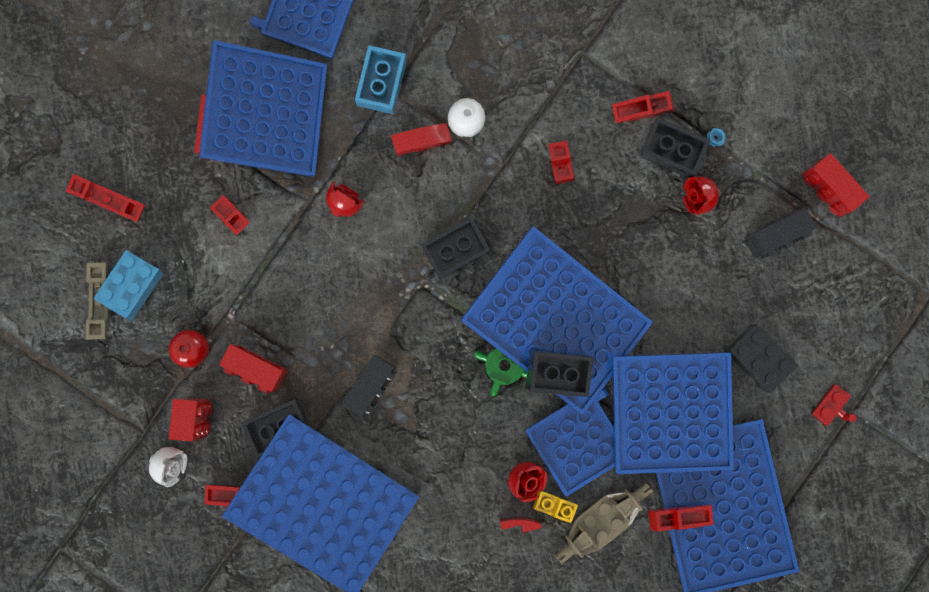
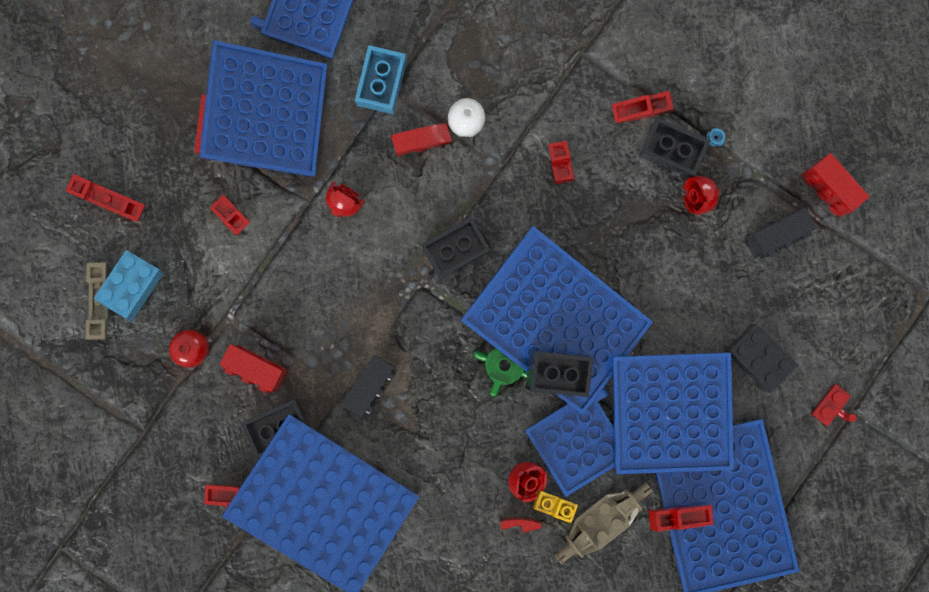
white cylinder [149,447,187,487] -> none
red brick [169,397,213,442] -> none

